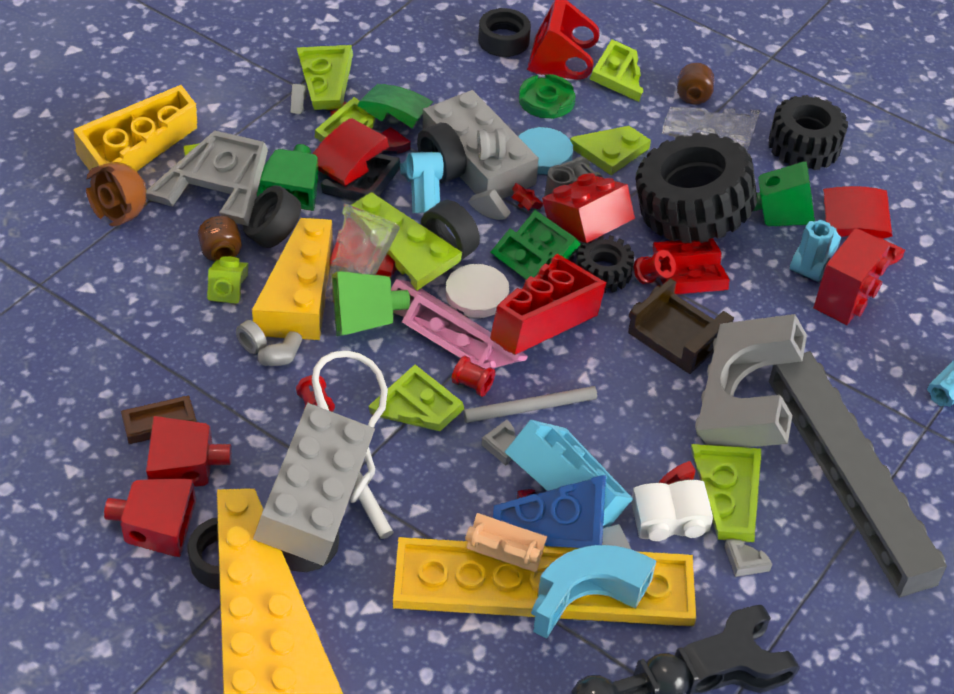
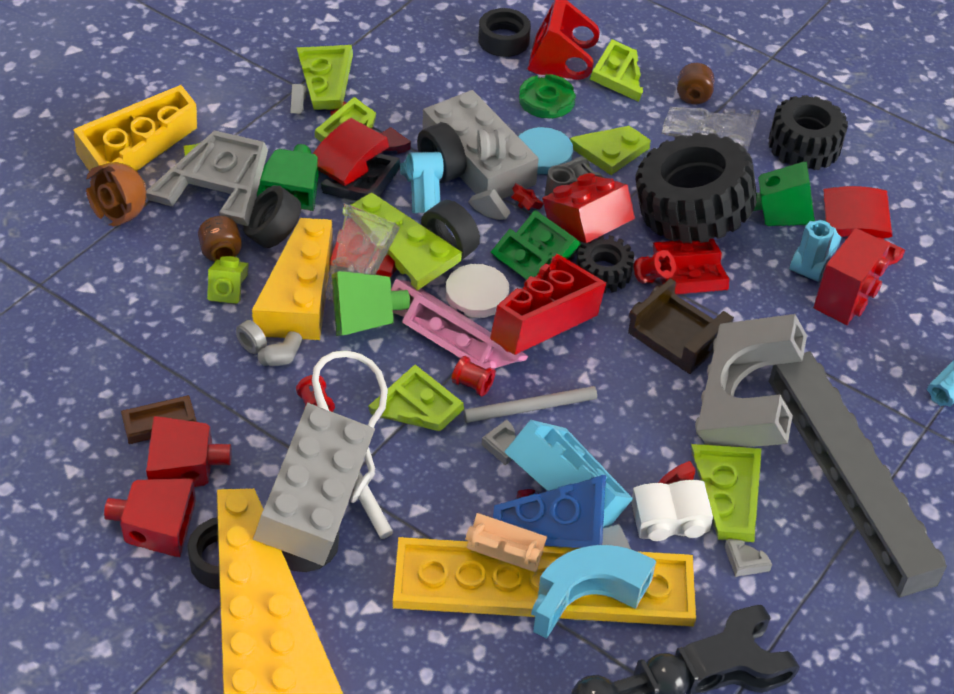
green slope [357,84,433,128] -> none

